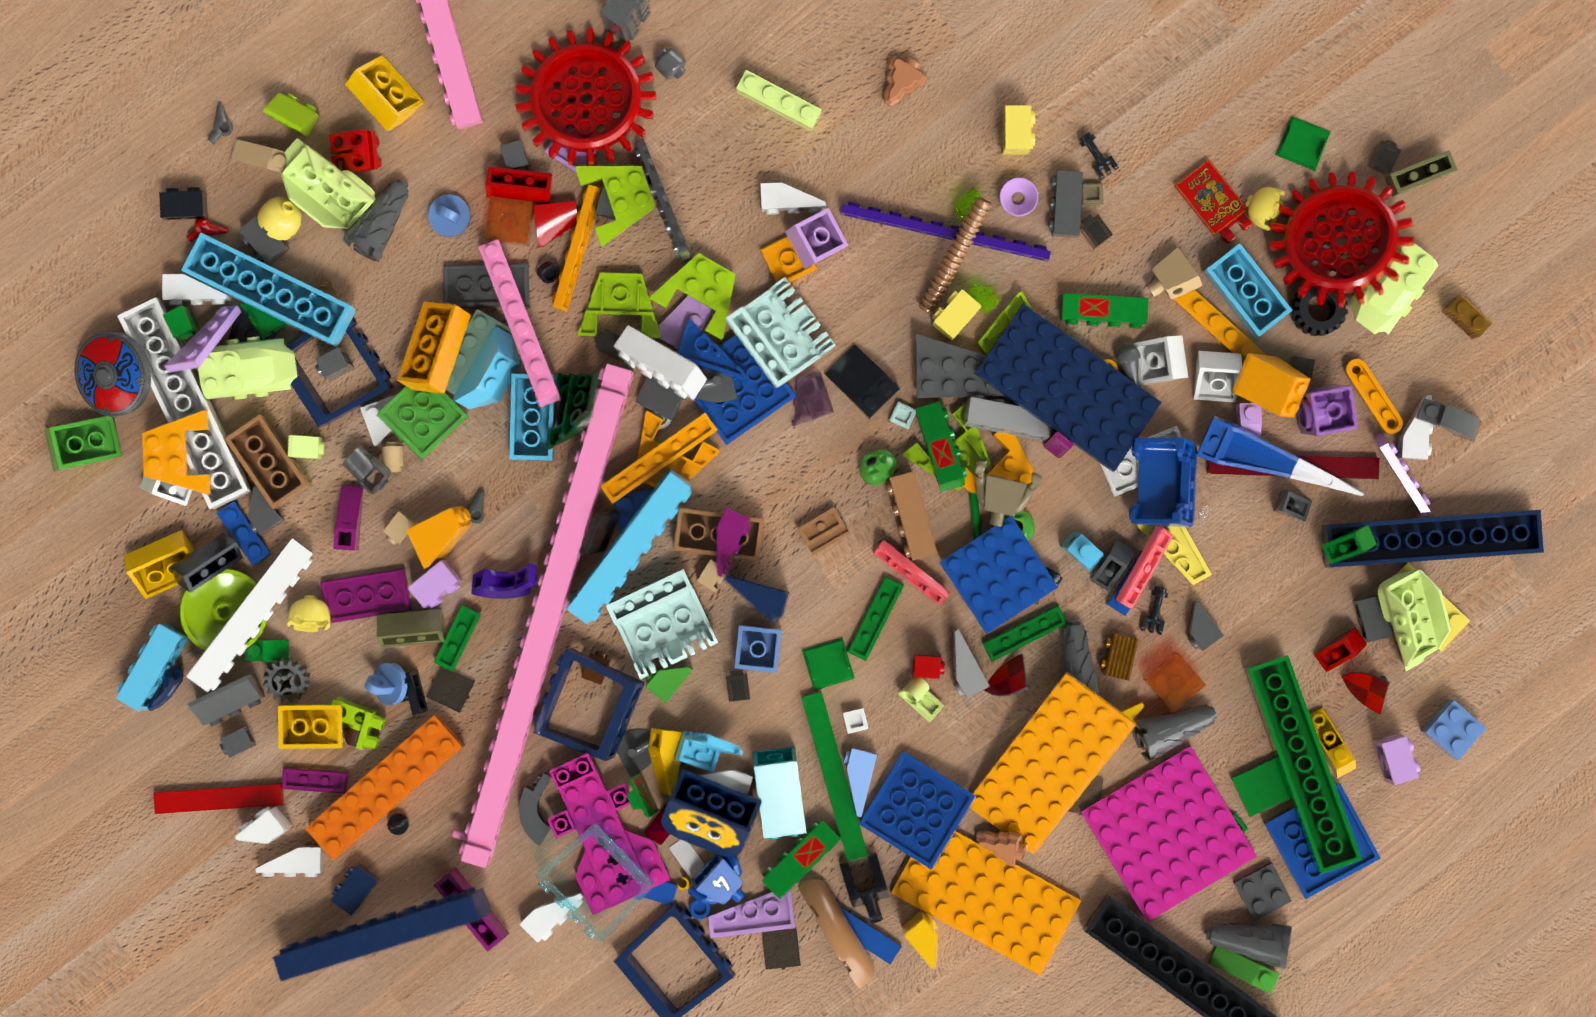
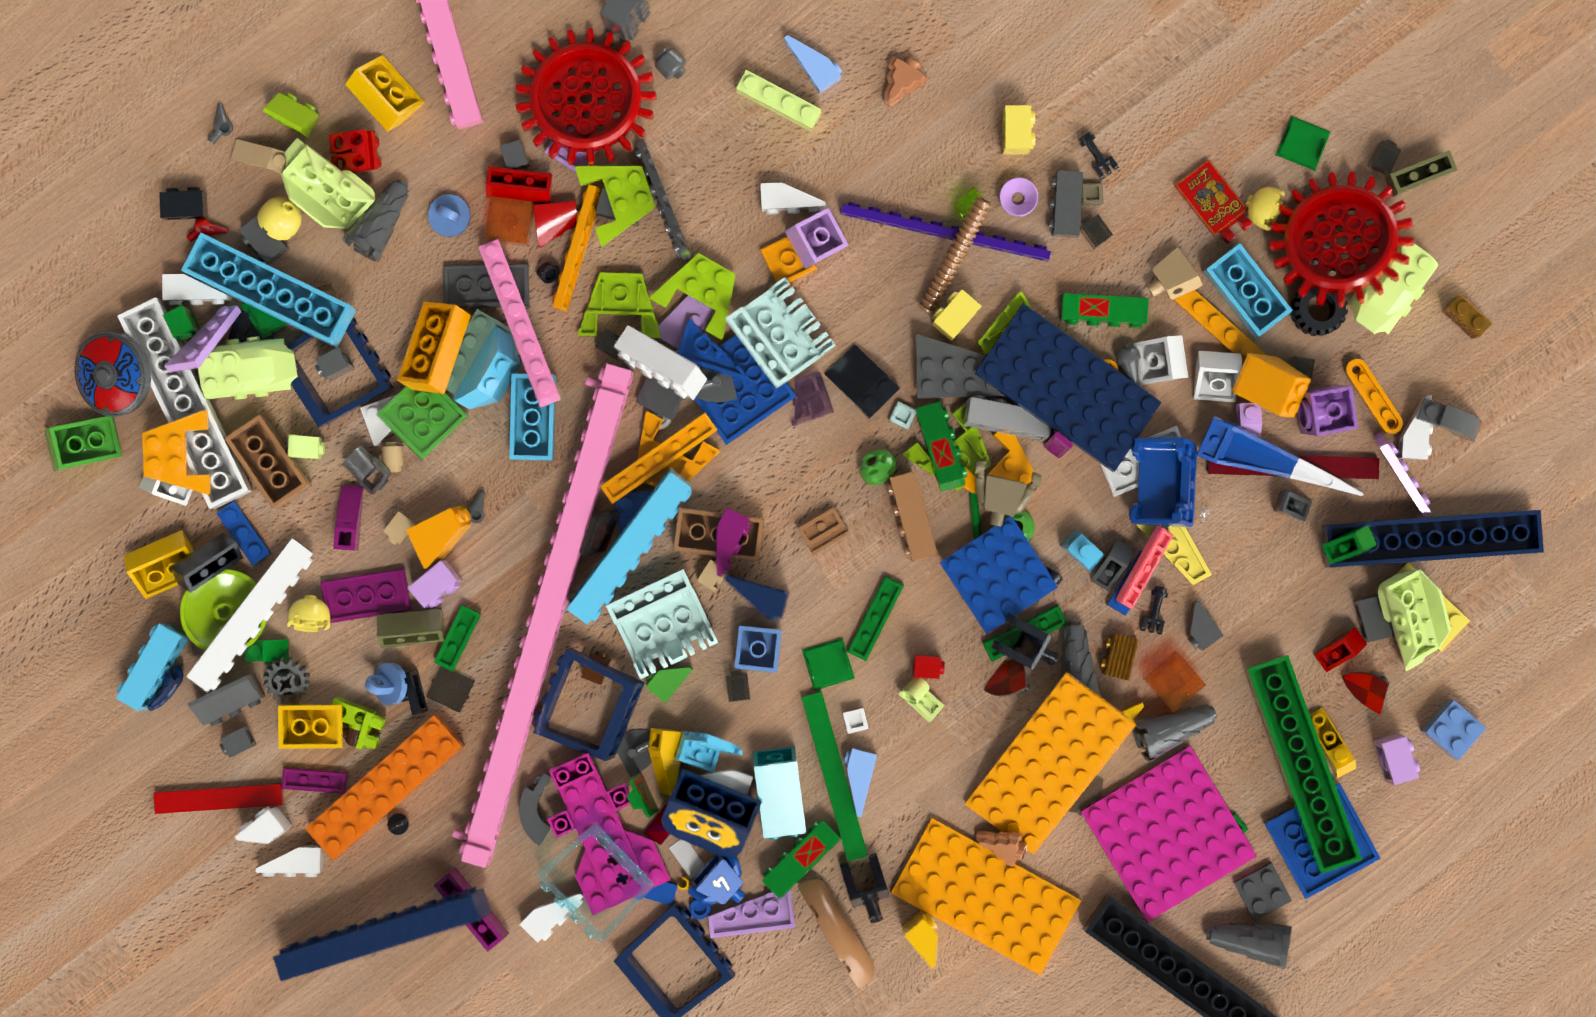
dark grey slope [248,486,285,535] -> none
dark blue brick [331,864,380,916] -> none
dark purple arch [471,563,537,599] -> none
dark green wedge [546,373,598,450] -> none
clear smoke piece [762,928,801,970] -> none
blue tile [839,906,902,965] -> none
blue plate [859,751,976,870] -> none
coral plate [873,540,951,605] -> none
light grey slope [952,628,989,698] -> none
clear neon green brick [968,283,1002,316] -> none
bright green slope [1209,946,1280,993] -> none
green tile [1231,757,1290,817] -> none
none -> light blue slope [784,35,842,94]
none -> black piece [991,613,1058,670]

